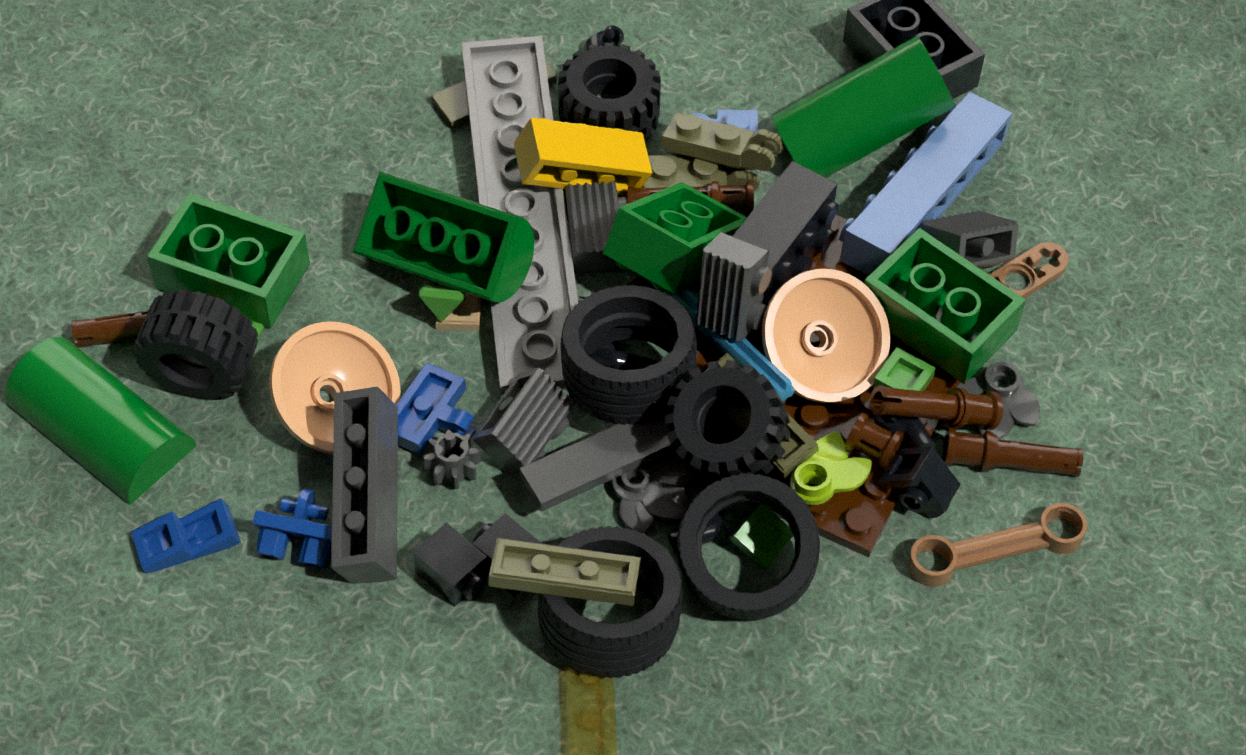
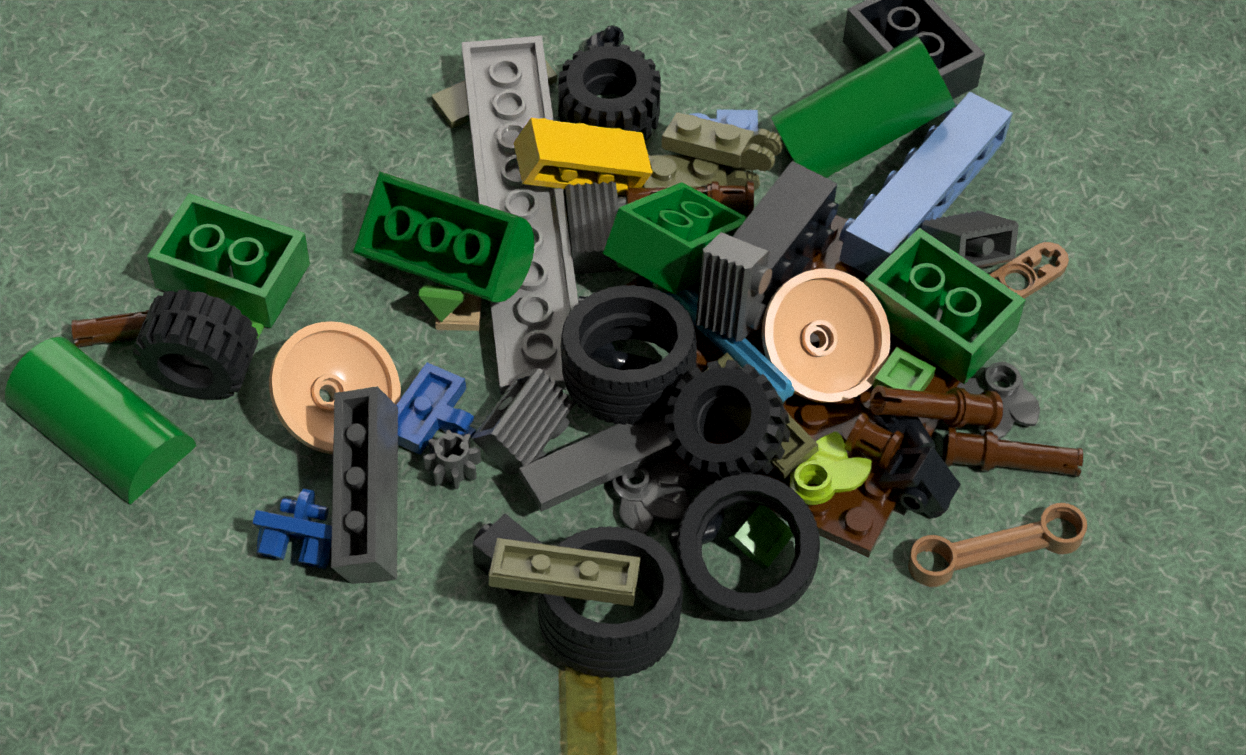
blue slope [131,498,241,573] -> none
black brick [413,522,488,607] -> none

